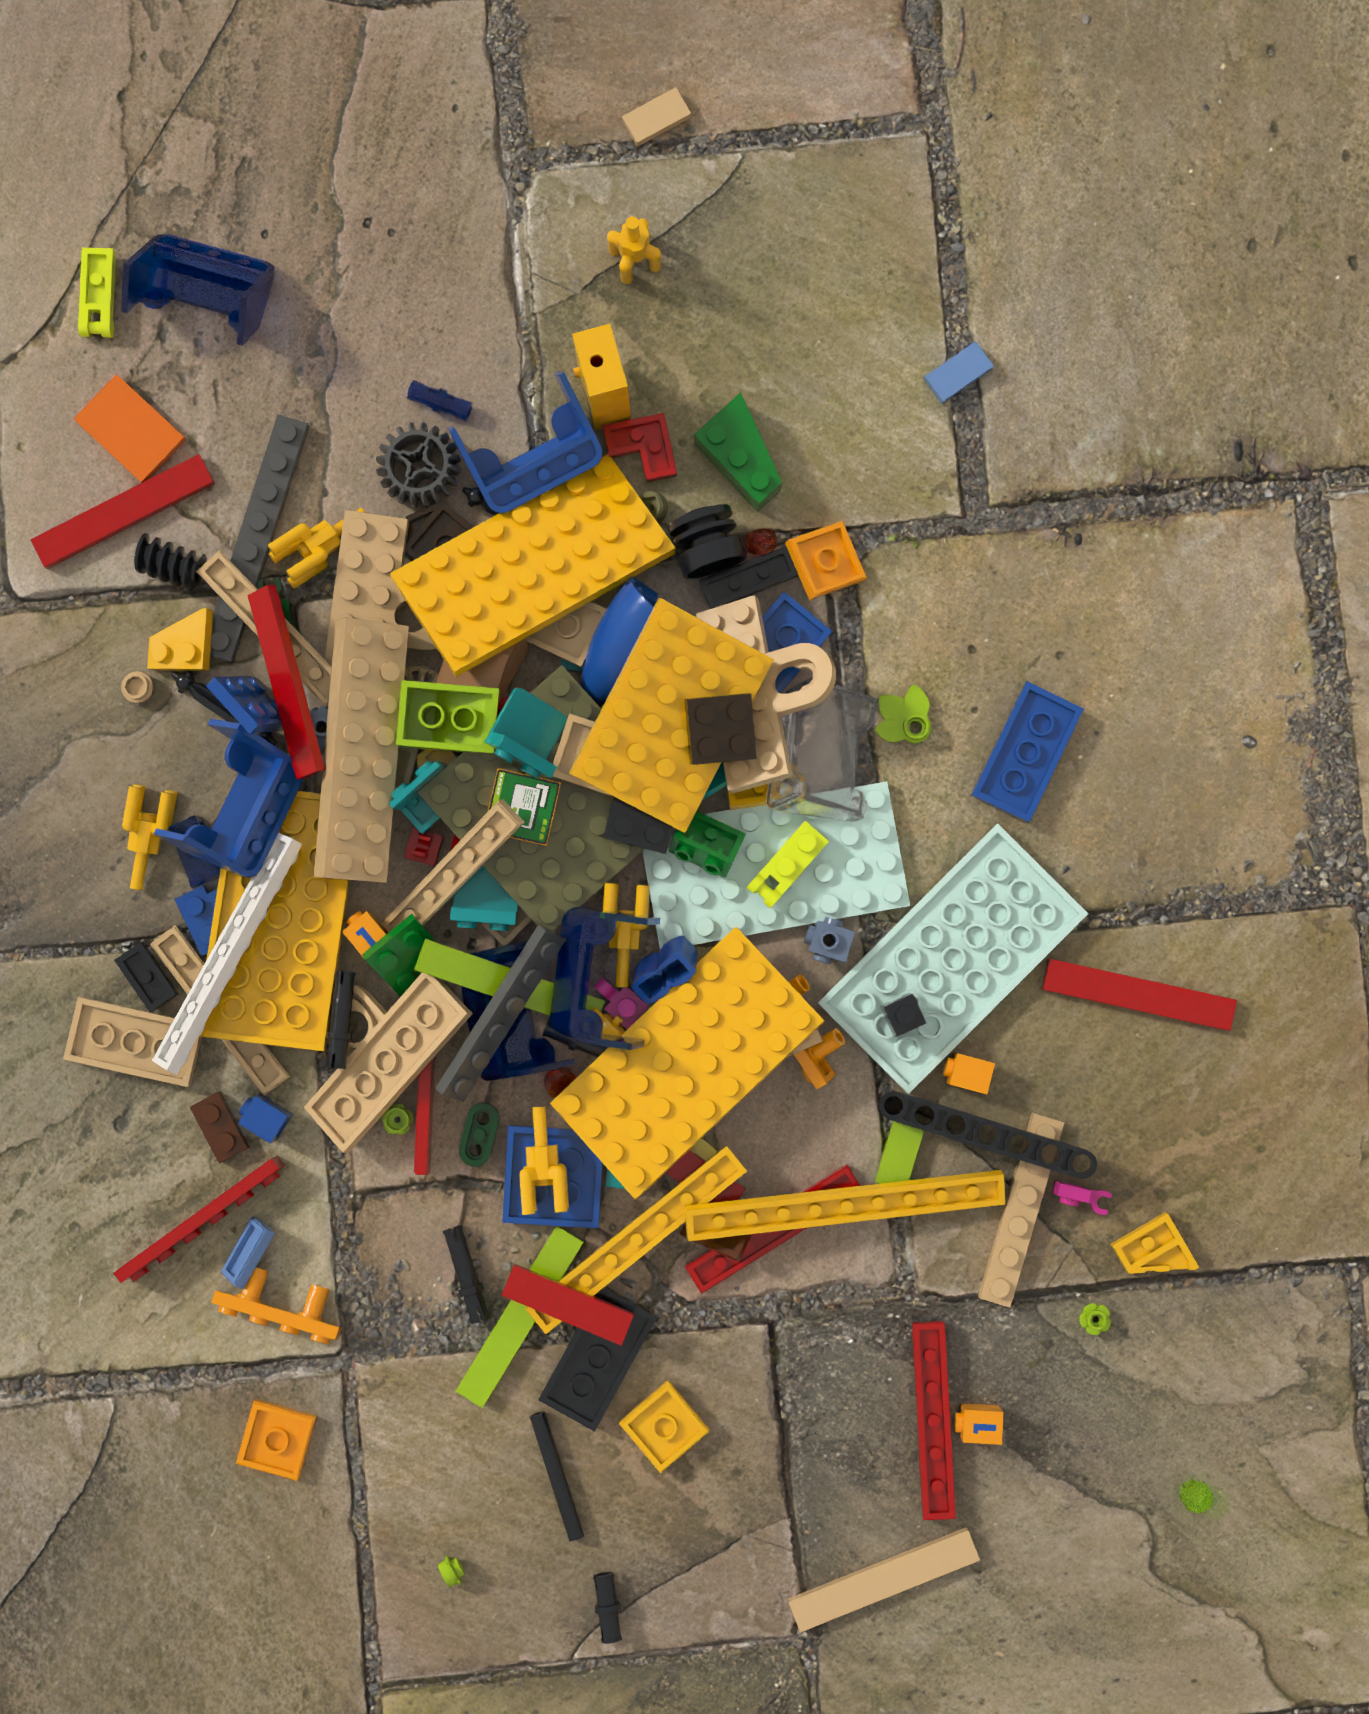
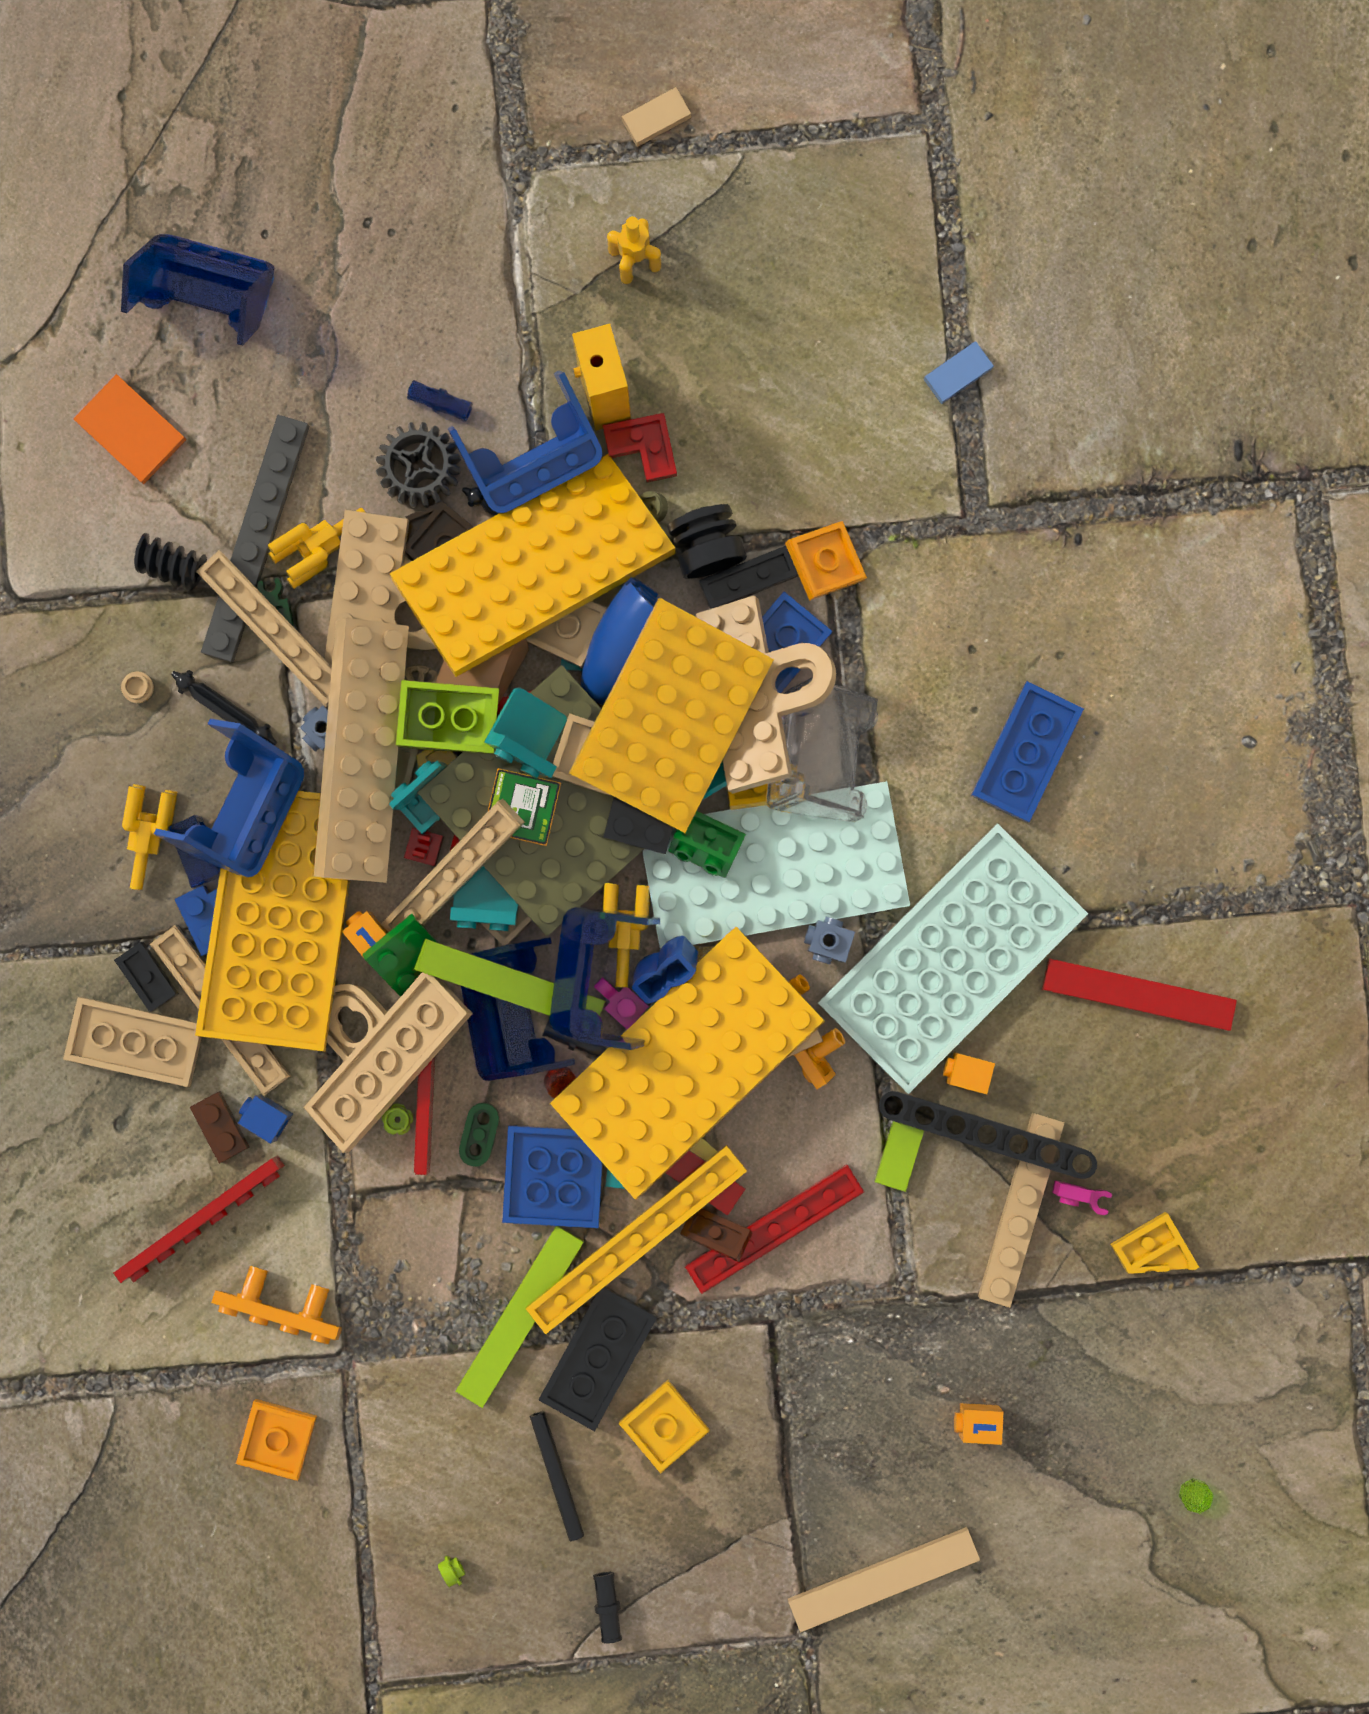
red tile [30,454,215,569] -> none
neon yellow plate [78,247,116,338] -> none
yellow wing [147,608,213,671] -> none
white plate [152,833,302,1075] -> none
blue plate [206,676,283,734] -> none
medium blue tile [221,1216,275,1289] -> none
red tile [247,585,325,780] -> none
black pin [325,970,356,1069] -> none
dark grey plate [435,925,566,1102] -> none
black pin [442,1225,490,1324] -> none
red tile [501,1264,635,1346] -> none
yellow plant [519,1106,569,1215] -> none
yellow piece [589,1008,625,1042] -> none
dark brown plate [684,693,756,765] -> none
yellow plate [685,1170,1005,1241] -> none
green wedge [694,392,782,512] -> none
clear red tile [745,529,777,555] -> none
neon yellow plate [746,821,829,908] -> none
lime plate [875,684,932,744] -> none
black brick [880,993,926,1037] -> none
red plate [911,1321,956,1520] -> none
lime plate [1079,1303,1111,1335] -> none

